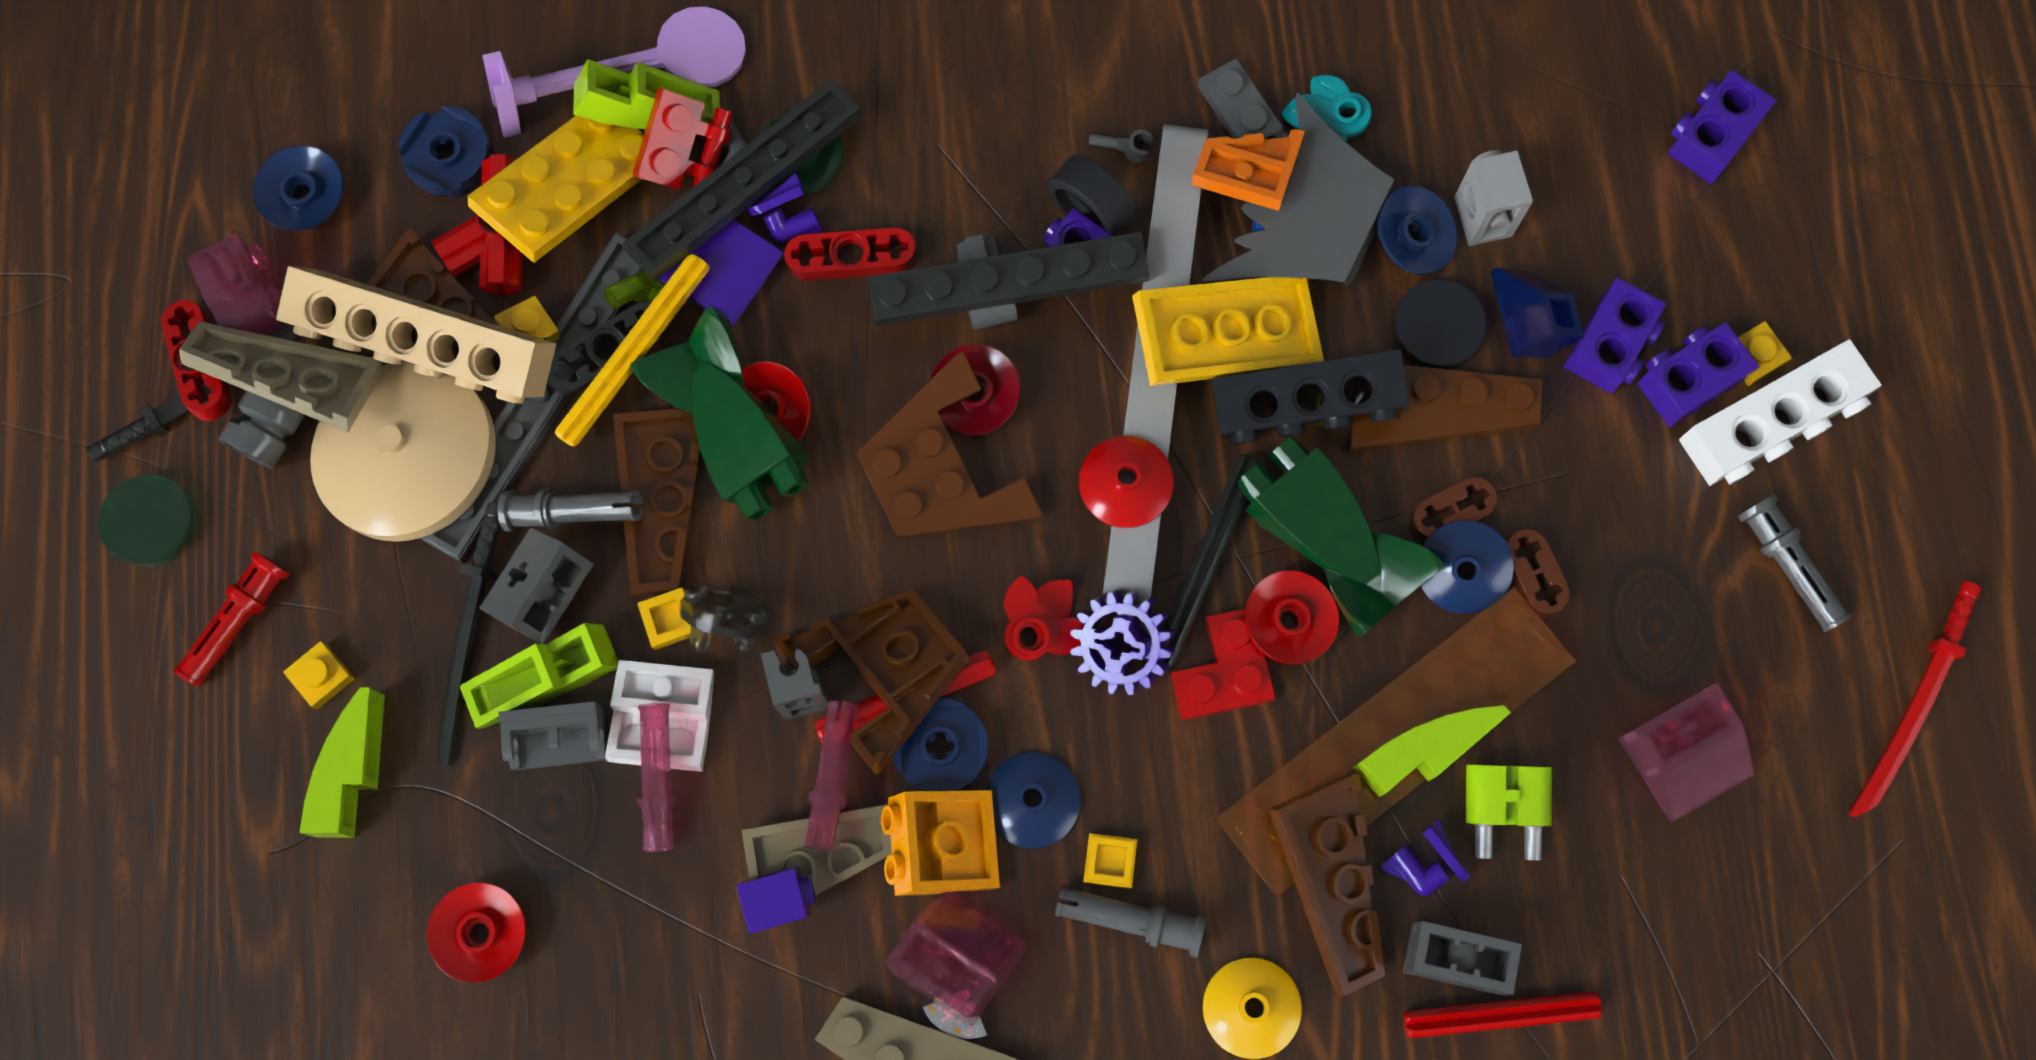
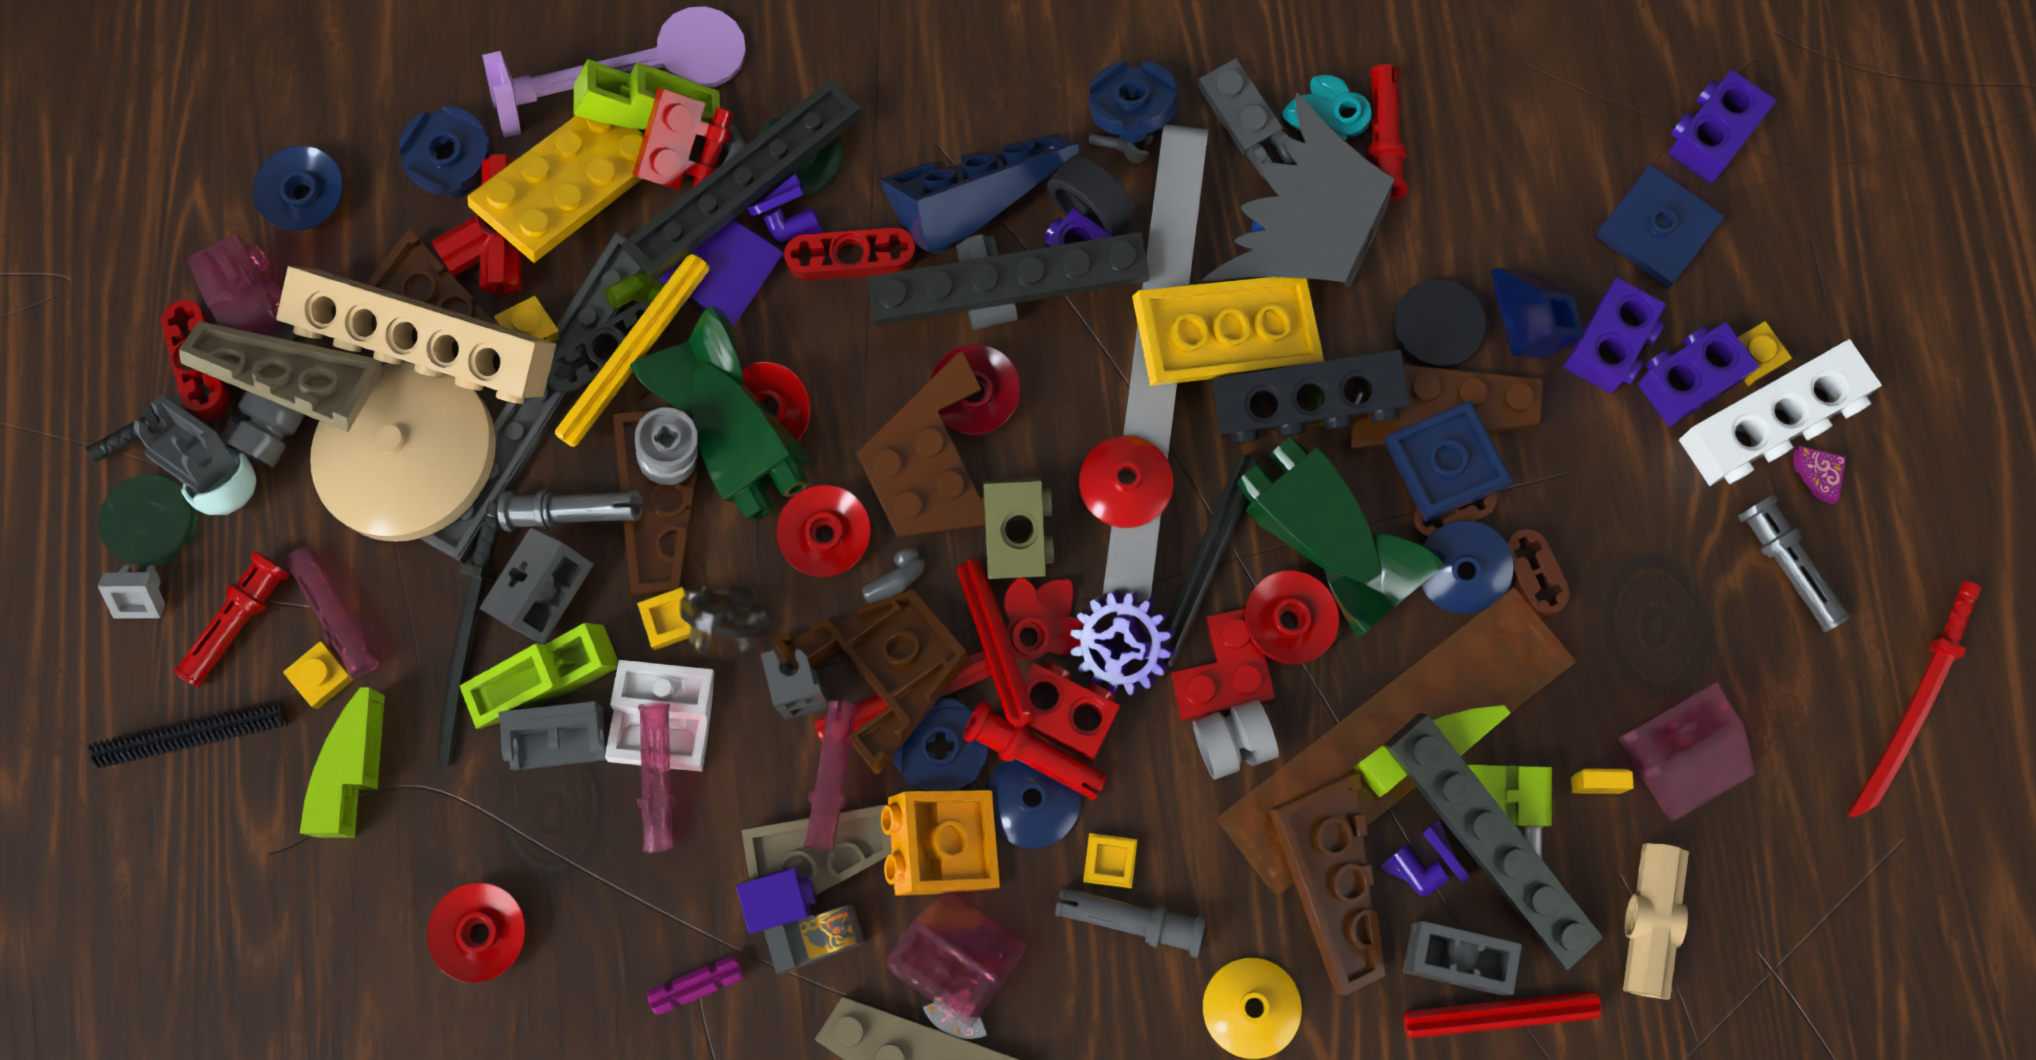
orange wing [1191,129,1305,211] -> none
dark blue dish [1377,185,1457,275] -> none
light grey brick [1454,150,1533,246] -> none
none -> black axle [88,700,289,769]
none -> light grey tile [98,565,166,618]
none -> dark grey hinge [134,395,237,494]
none -> light aqua hair [181,448,257,515]
none -> clear pink pin [285,547,379,679]
none -> light grey wheel [635,408,697,485]
none -> magenta axle [647,955,744,1015]
none -> dark grey leg [764,904,865,975]
none -> red dish [776,485,871,578]
none -> dark grey arm [862,547,925,604]
none -> dark blue wedge [880,134,1079,253]
none -> red axle [957,558,1035,727]
none -> red pin [962,700,1107,801]
none -> olive brick [983,477,1054,579]
none -> red brick [1024,662,1120,763]
none -> dark blue plate [1088,60,1179,143]
none -> light grey wheel [1192,698,1279,780]
none -> red pin [1366,64,1408,201]
none -> pearl dark grey plate [1383,712,1603,970]
none -> dark blue plate [1384,400,1513,522]
none -> yellow tile [1571,769,1634,794]
none -> dark blue plate [1595,164,1725,289]
none -> tan piece [1623,843,1689,1000]
none -> magenta tile [1793,446,1846,505]

